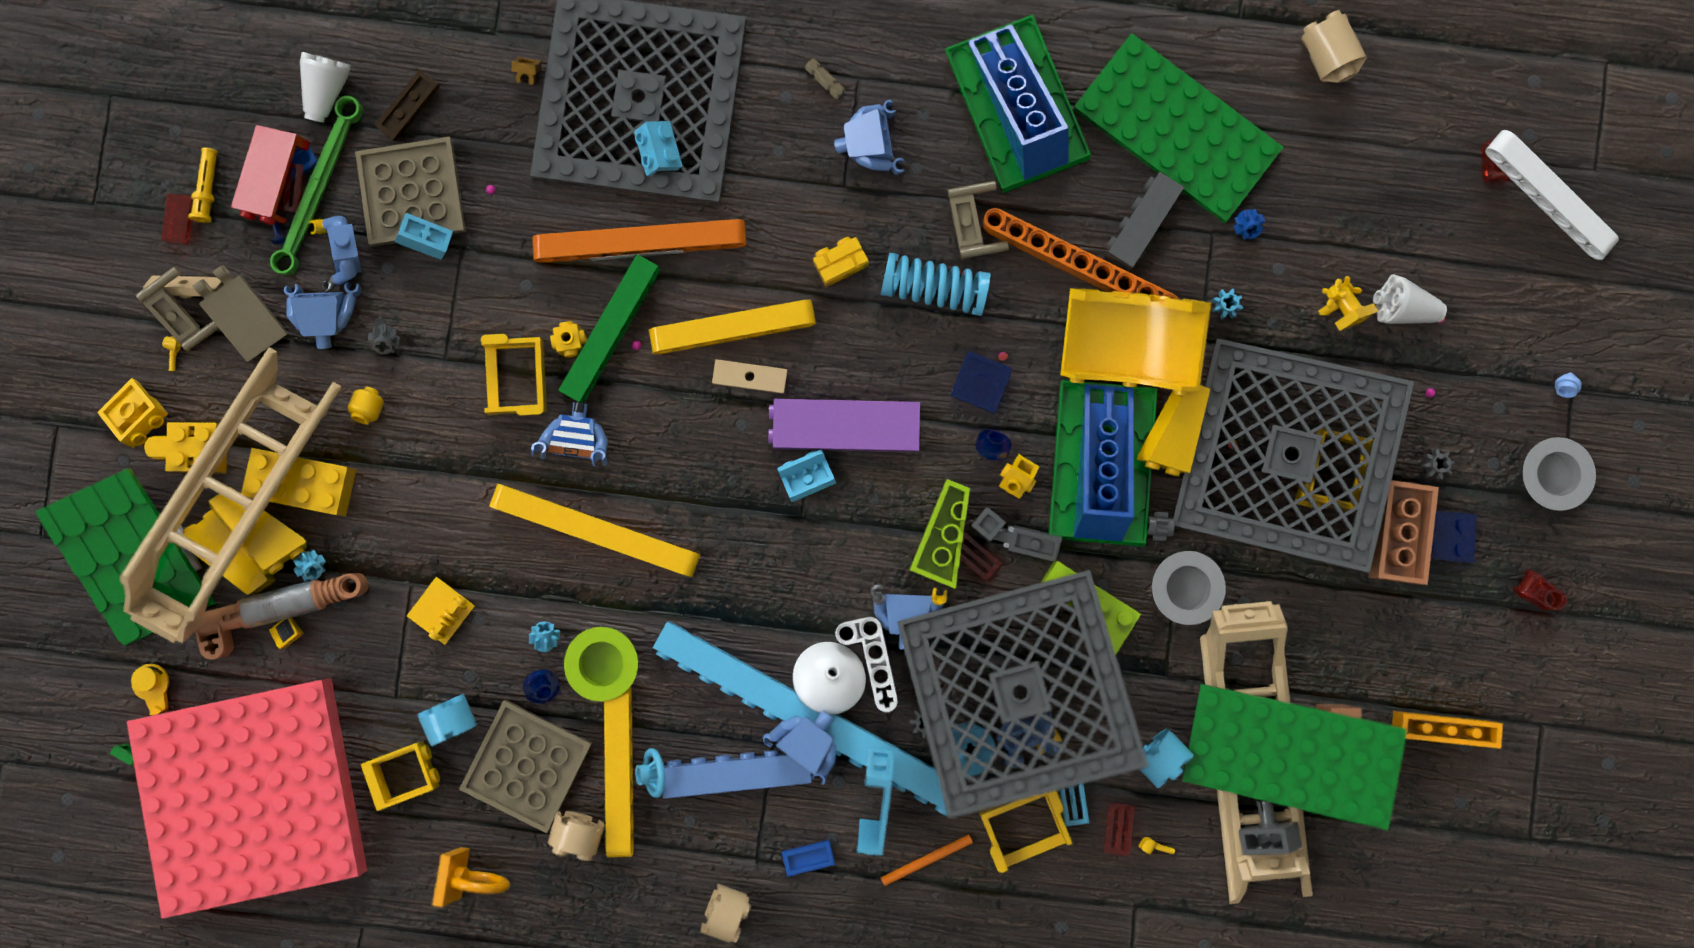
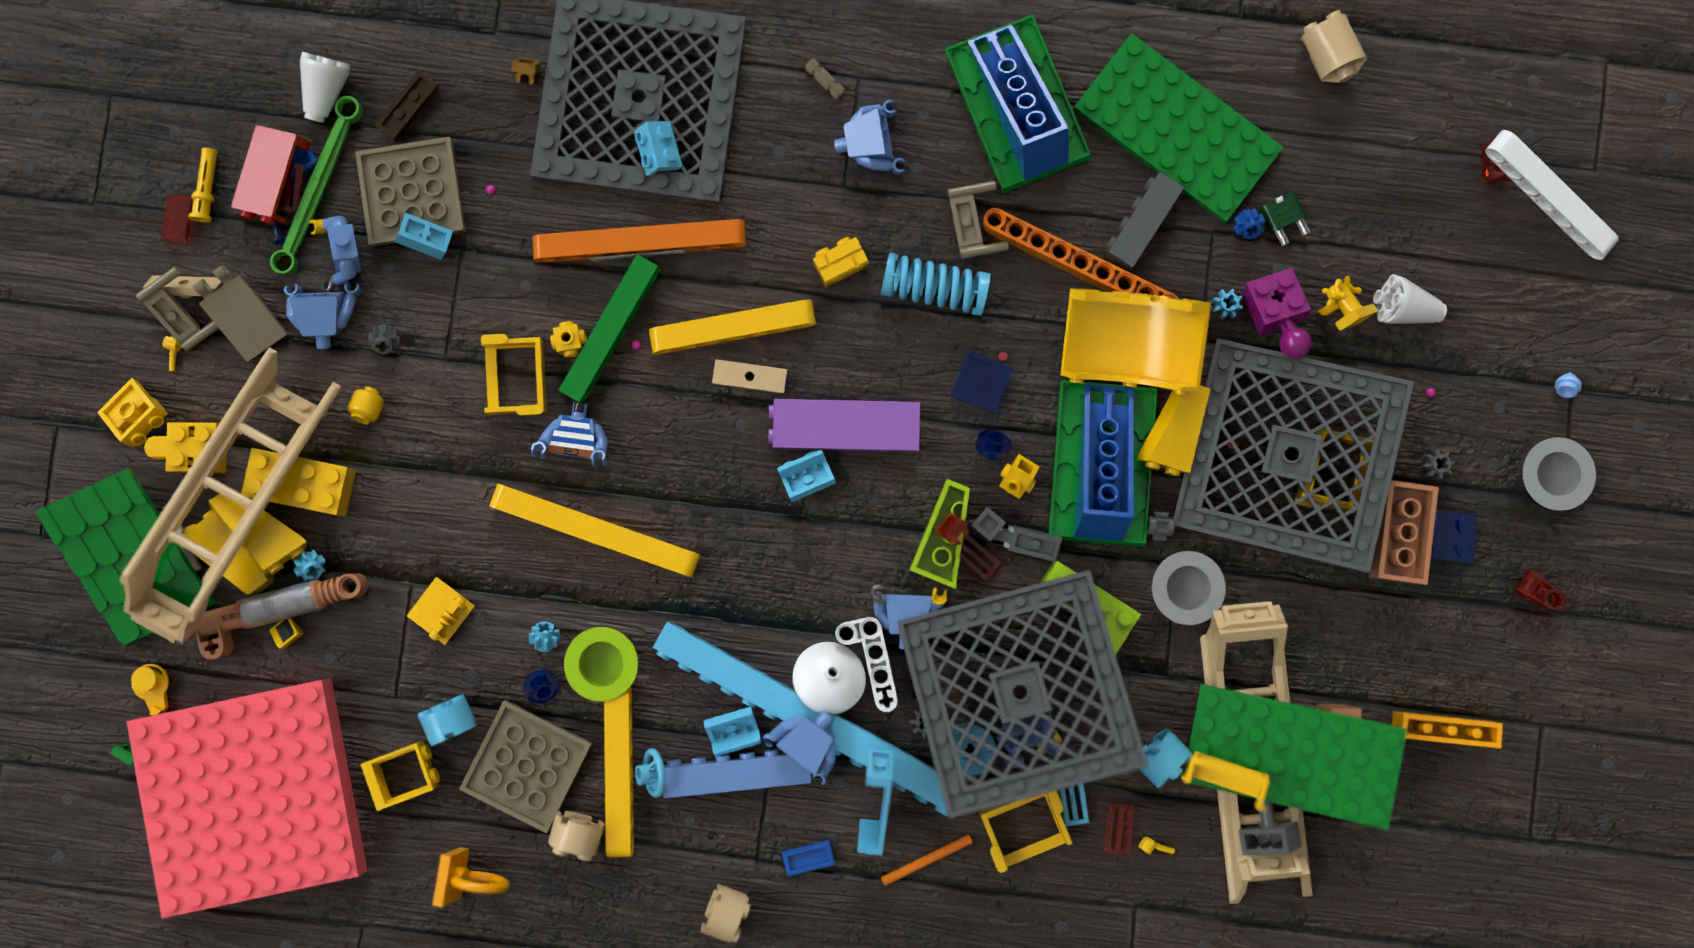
none -> medium azure bracket [704,707,761,757]
none -> clear red tile [935,512,969,545]
none -> yellow piece [1181,751,1269,811]
none -> magenta brick [1242,268,1312,359]
none -> dark green piece [1259,191,1310,246]

